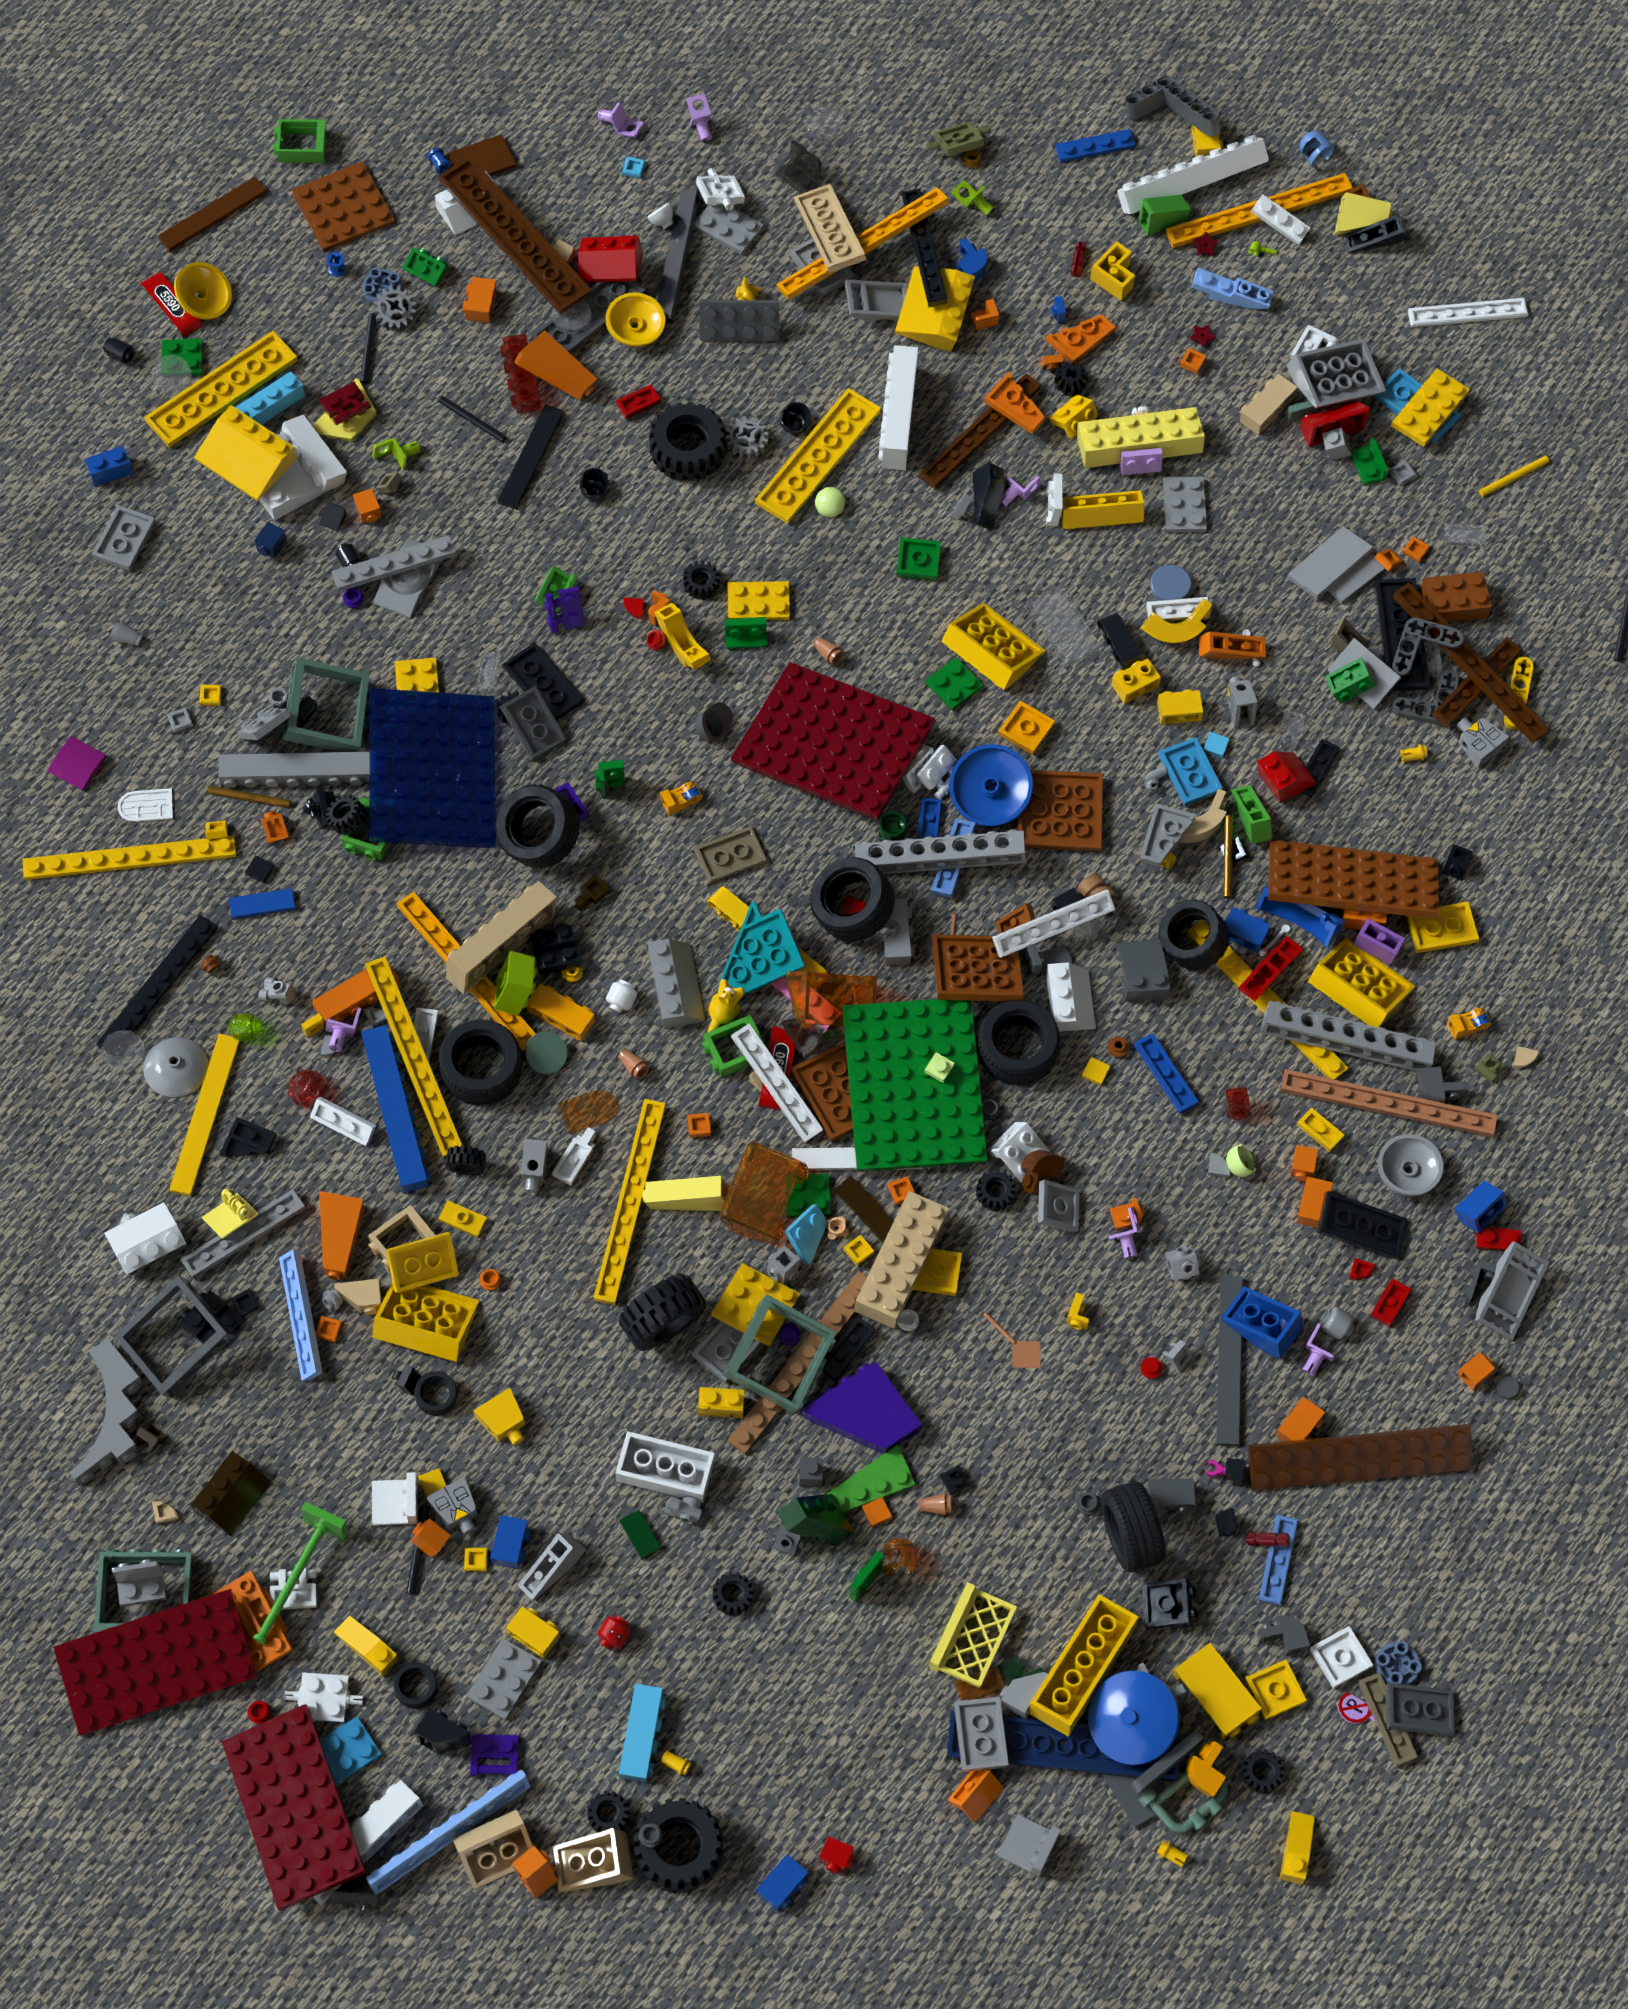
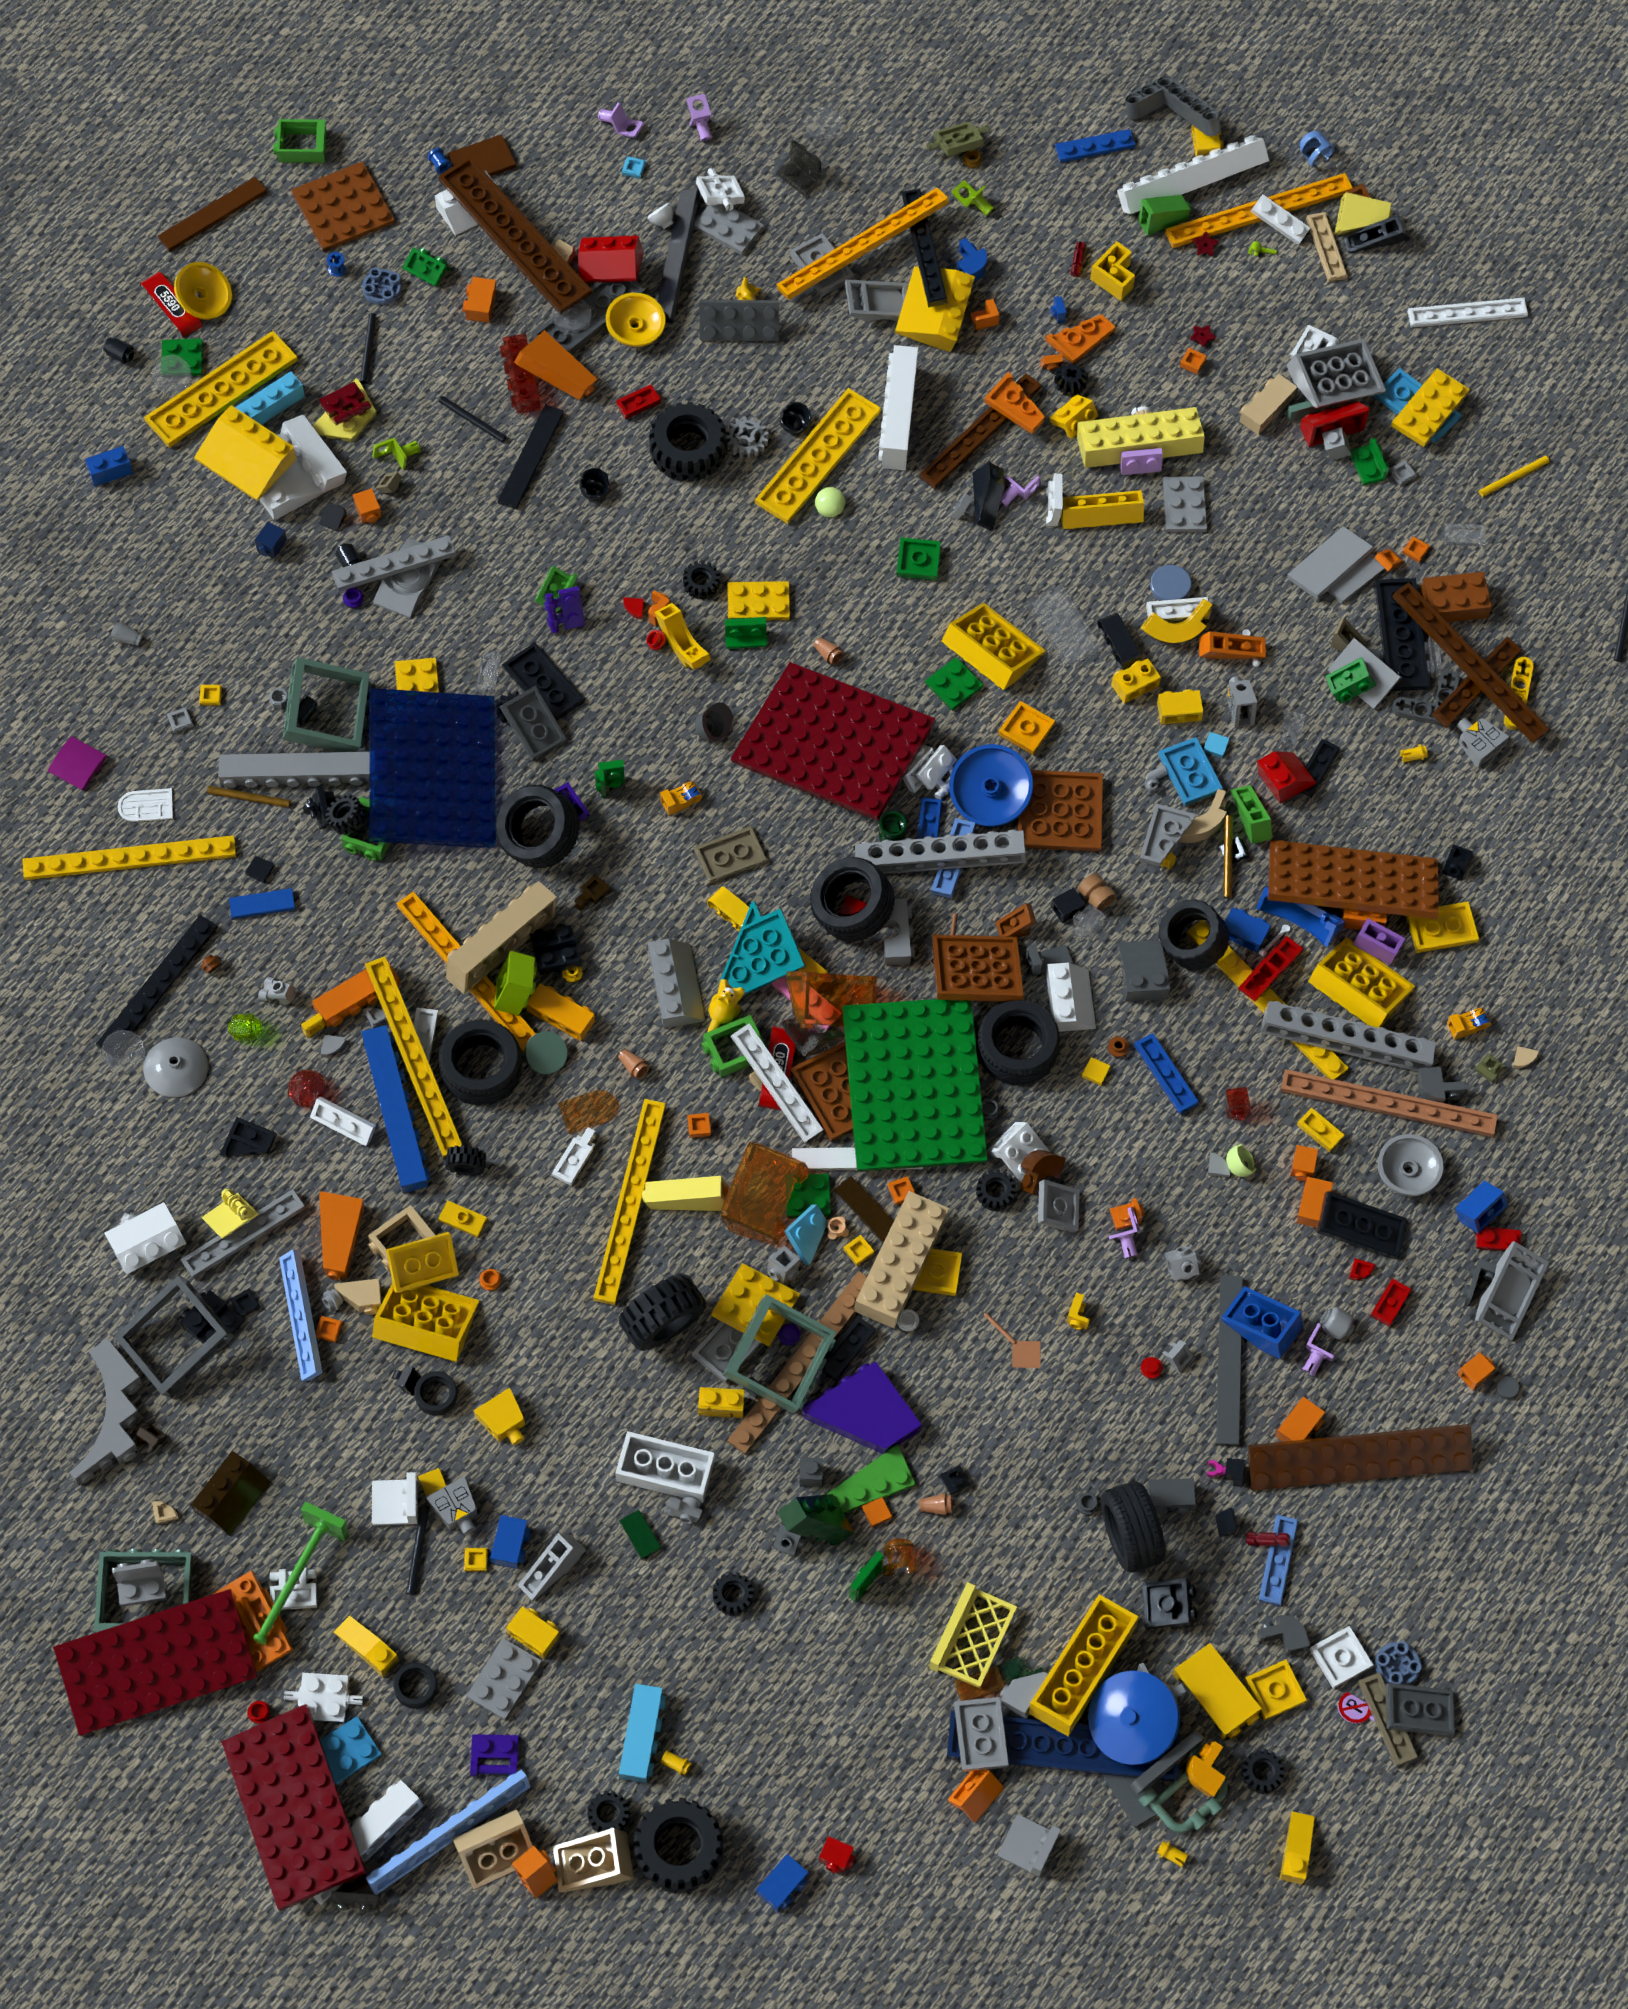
light grey plate [92,505,156,571] -> none
yellow tile [169,1034,240,1197] -> none
yellow tile [205,820,228,840] -> none
light grey plate [237,708,291,740] -> none
orange bracket [260,810,289,843] -> none
lavender bracket [325,1008,361,1052] -> none
light grey gear [373,286,416,330] -> none
orange brick [411,1519,451,1558] -> none
black slope [414,1708,471,1754] -> none
light grey torso [521,1139,549,1193] -> none
red head [597,1615,631,1650] -> none
white head [606,980,637,1013] -> none
dark grey plate [639,1823,662,1848] -> none
tan plate [794,184,866,273] -> none
yellowish green plate [925,1052,954,1083] -> none
white tile [992,889,1116,958] -> none
light blue slope [1191,268,1274,309] -> none
dark grey beam [1392,617,1464,676] -> none
none -> tan tile [1306,212,1348,282]

